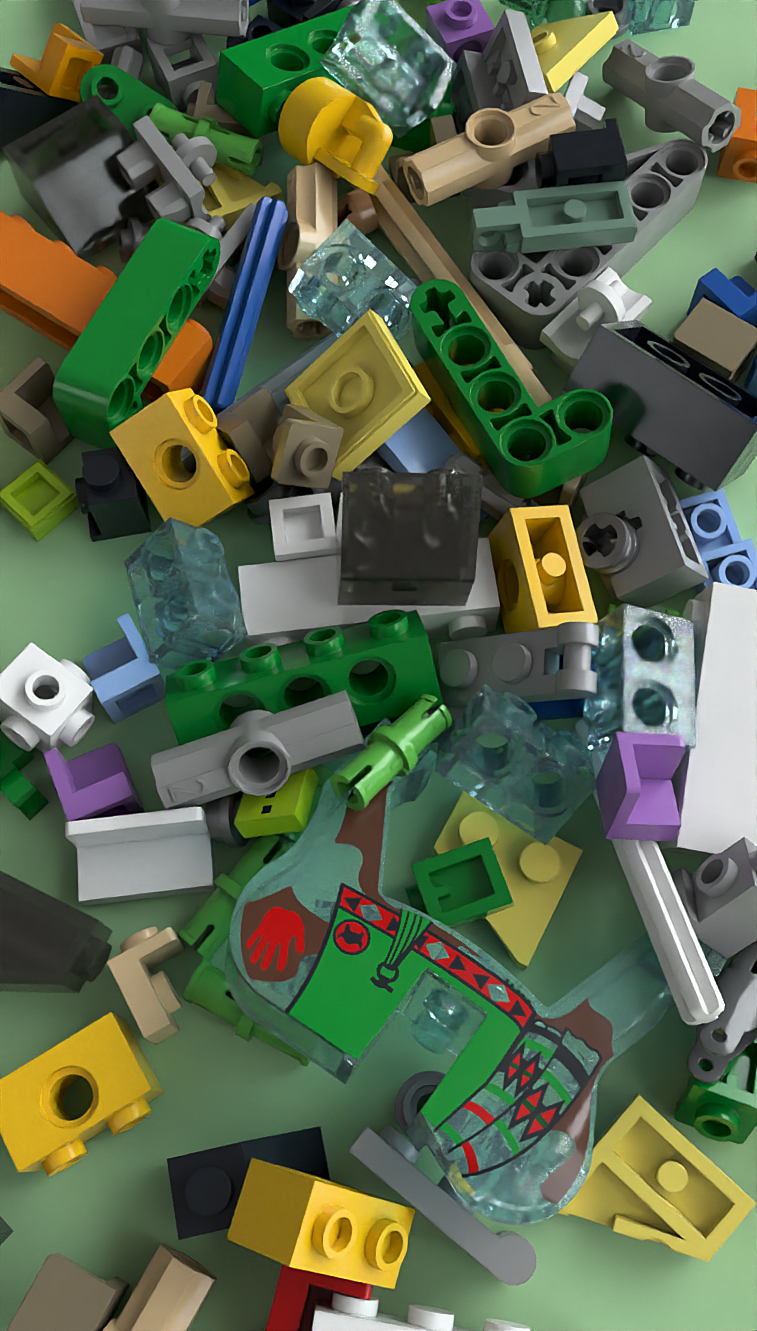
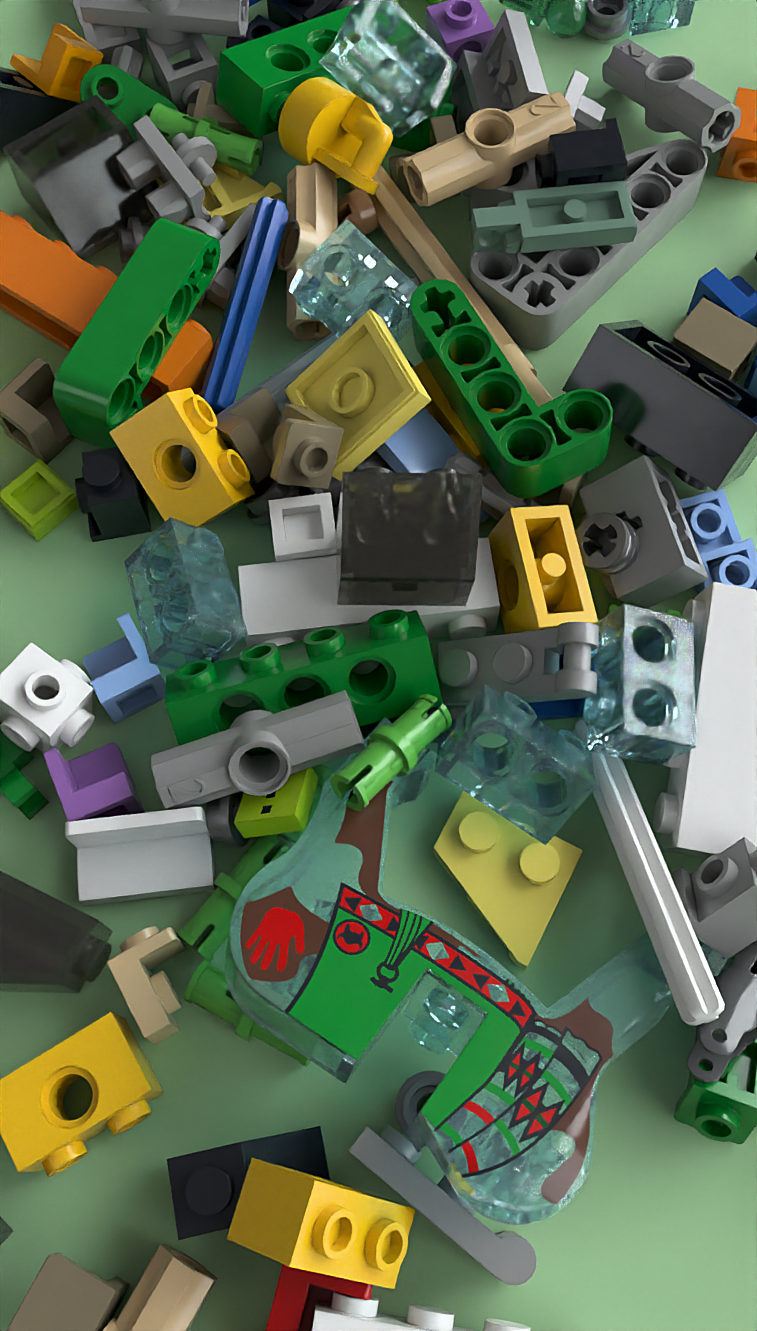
green bracket [405,837,514,934] -> none
light yellow plate [530,11,619,94] -> none
white hips [539,267,653,375] -> none
light yellow wing [546,1093,757,1262] -> none
medium lavender panel [595,732,686,841] -> none

